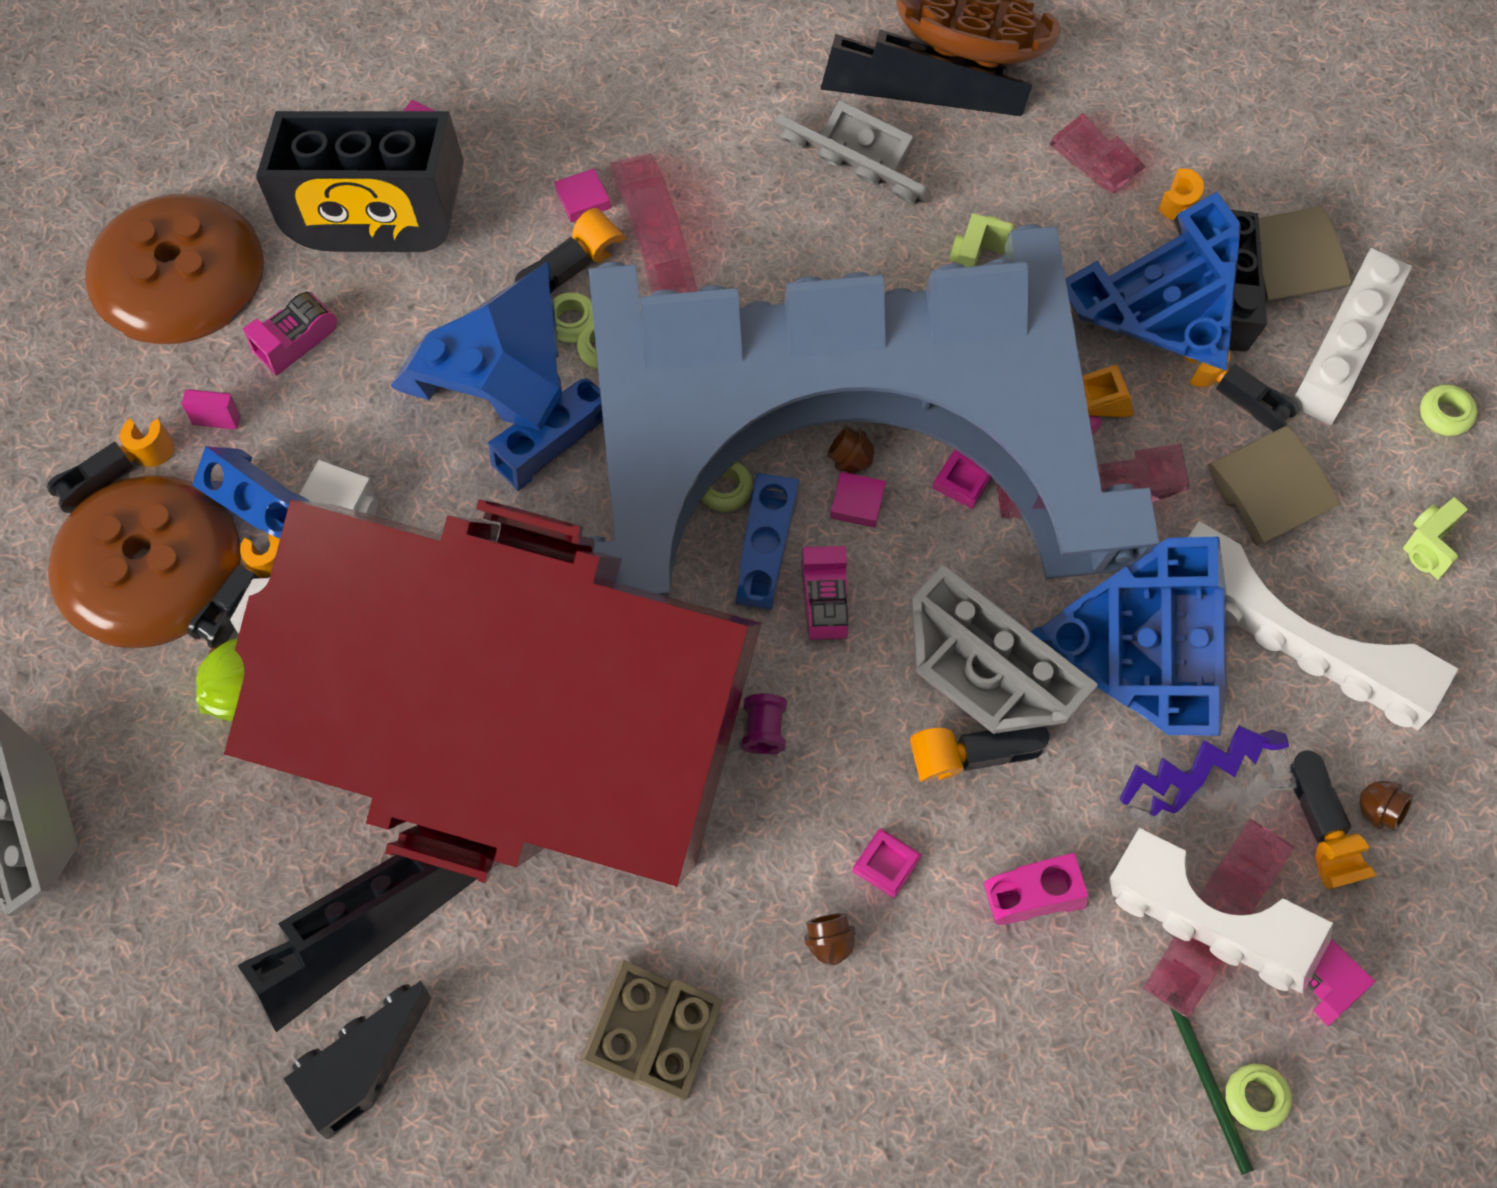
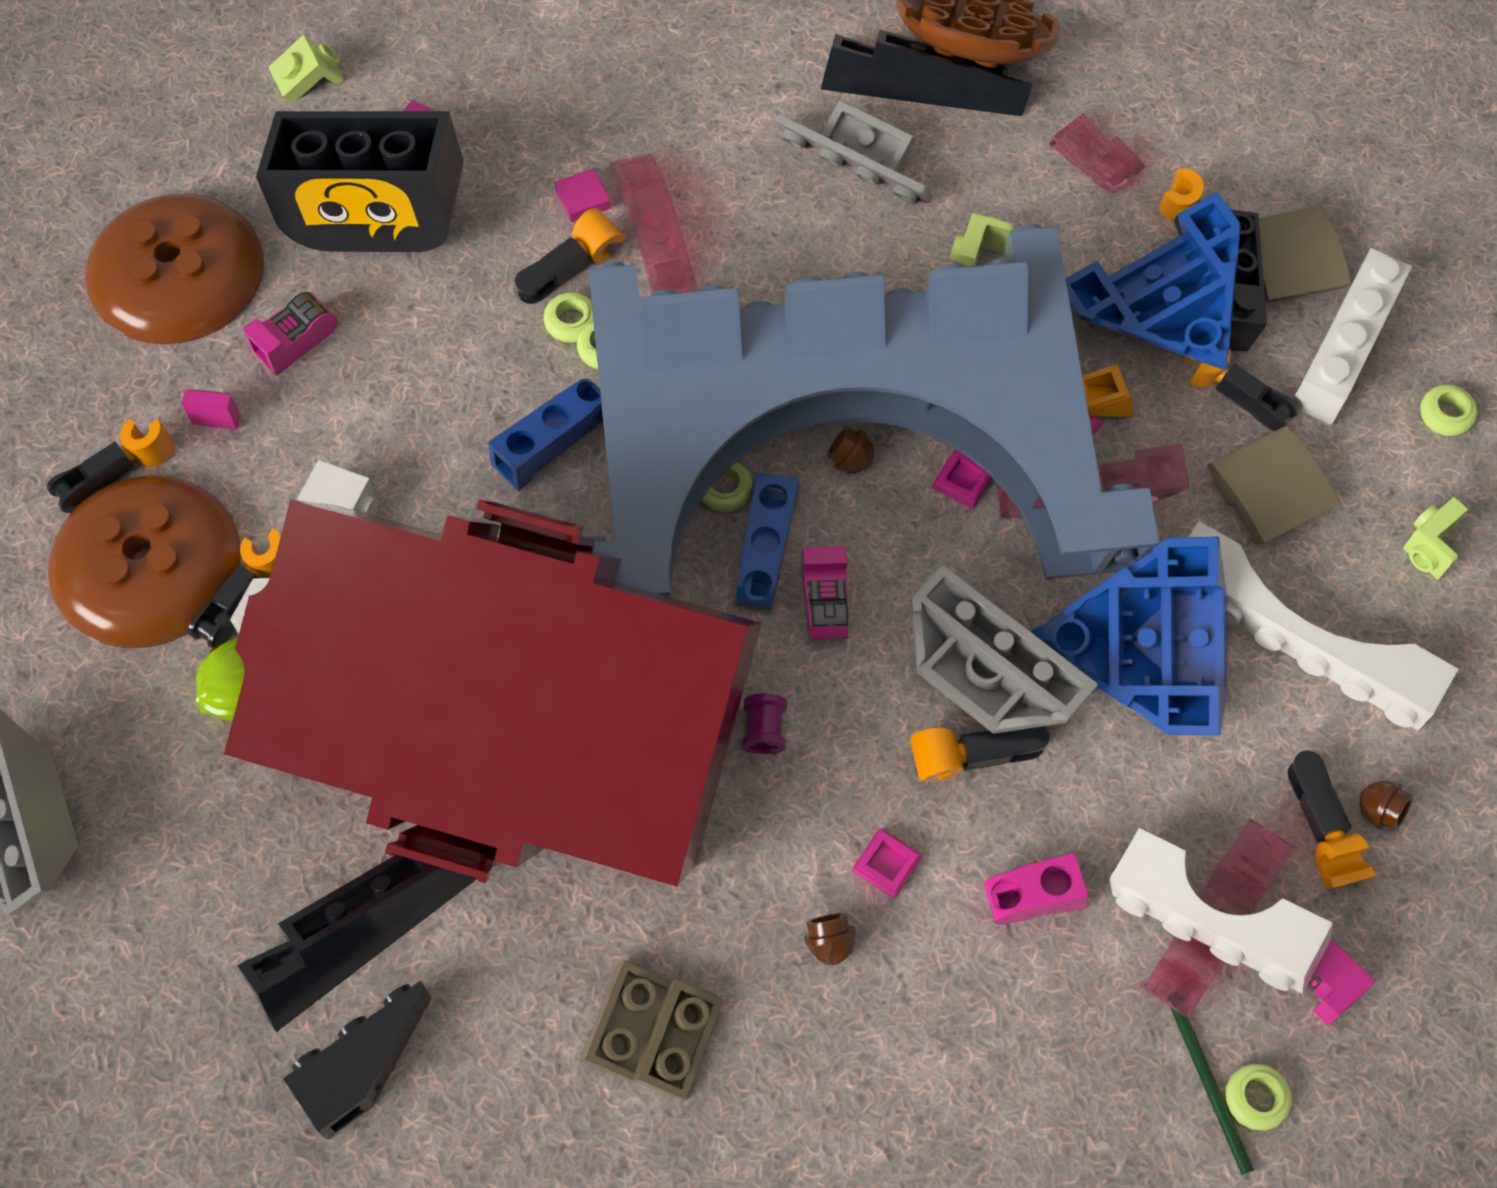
blue leg [192,446,310,538] -> none
blue wedge [391,261,562,431] -> none
dark pink tile [830,472,886,528] -> none
piece [1119,725,1297,831] -> none
none -> yellowish green bracket [269,35,344,101]

